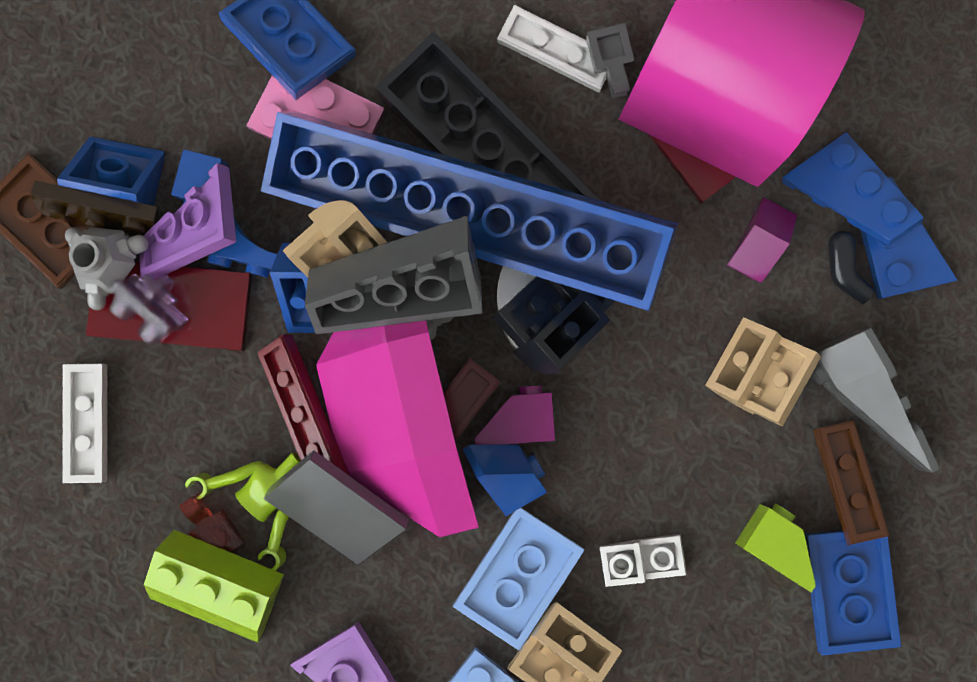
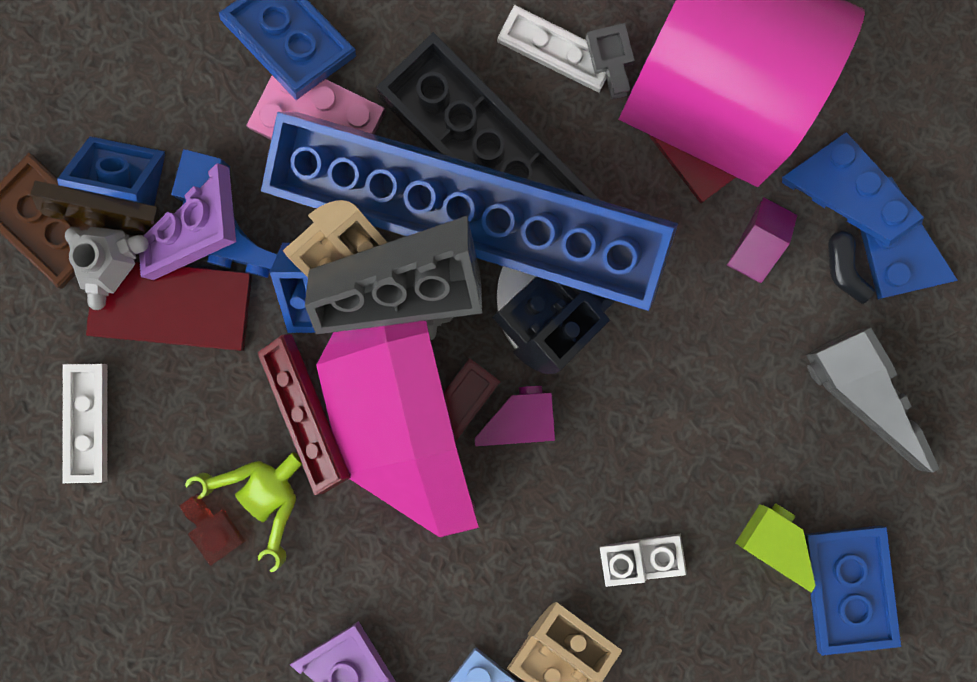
clear purple hips [109,274,189,345] -> none
lime slope [144,530,284,643] -> none
dark grey tile [264,450,409,564] -> none
light blue plate [453,507,584,651] -> none
blue slope [463,444,547,516] -> none
tan brick [705,317,821,427] -> none
reddish brown tile [813,420,890,546] -> none

